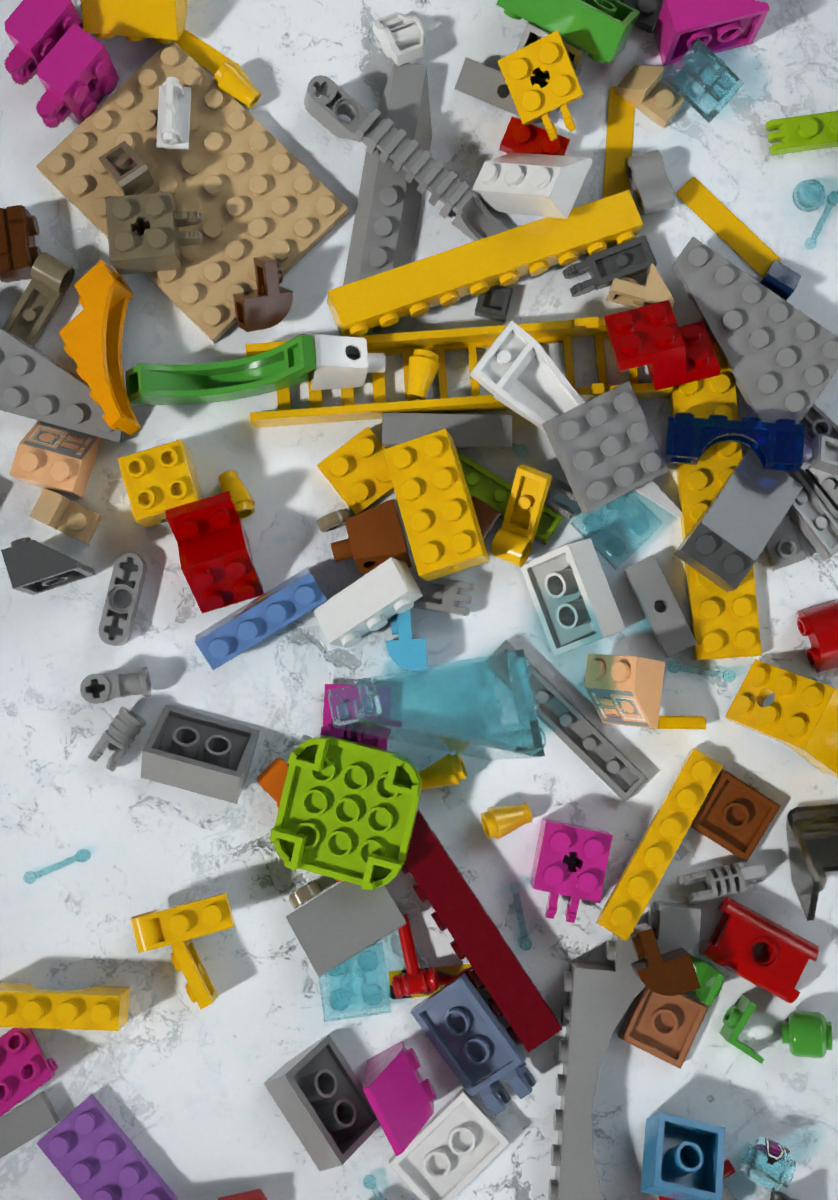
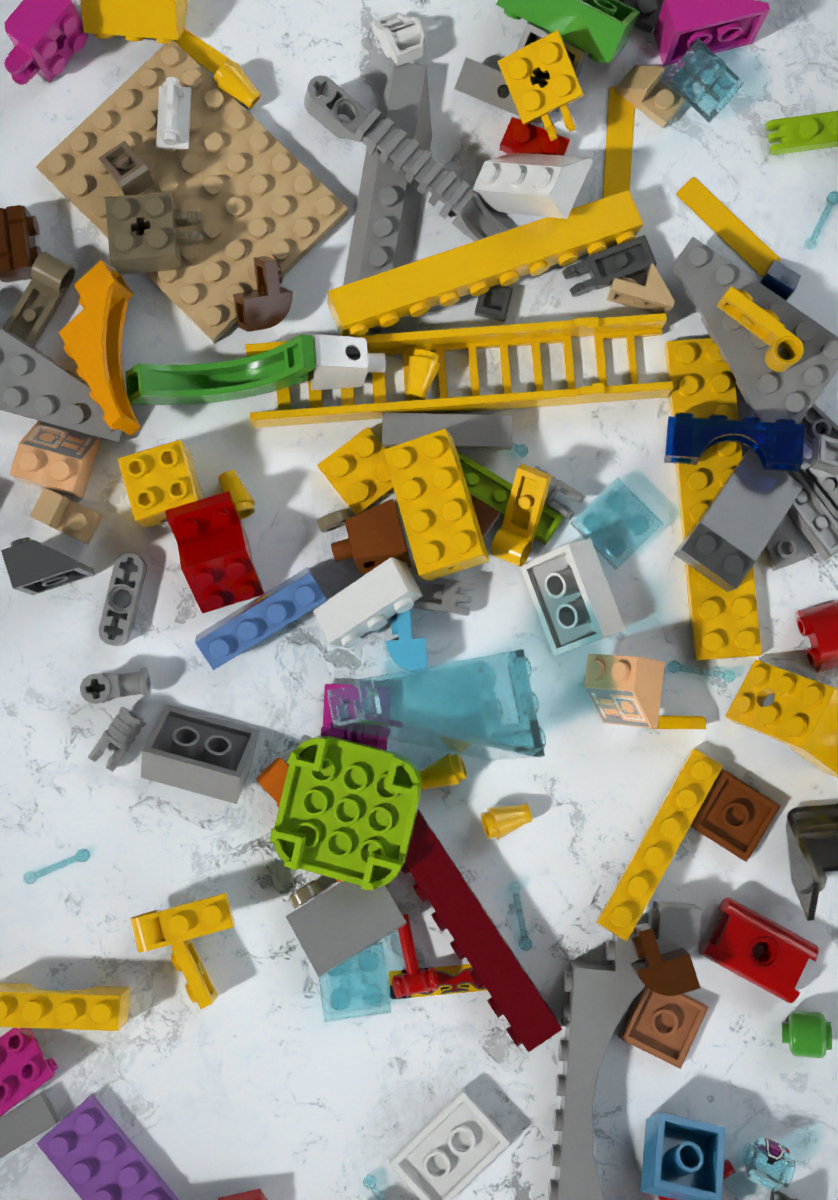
dark pink hinge [36,23,120,129] -> none
light grey slope [263,1034,380,1171] -> none
dark pink slope [363,1041,437,1156] -> none
sand blue tile [411,973,536,1116] -> none
white plate [469,320,682,518] -> none
light grey tile [483,640,648,802] -> none
dark pink hinge [530,818,613,923] -> none
light grey plate [542,381,669,514] -> none
red bracket [604,300,720,391] -> none
light grey tile [623,555,697,658] -> none
light grey axle [625,149,675,216] -> none
light grey hinge [678,861,768,906] -> none
bright green bracket [690,954,725,1006] -> none
bright green bracket [719,994,765,1064] -> none
clear light blue plate [792,179,825,212] -> none
none -> yellow plate [716,286,804,372]

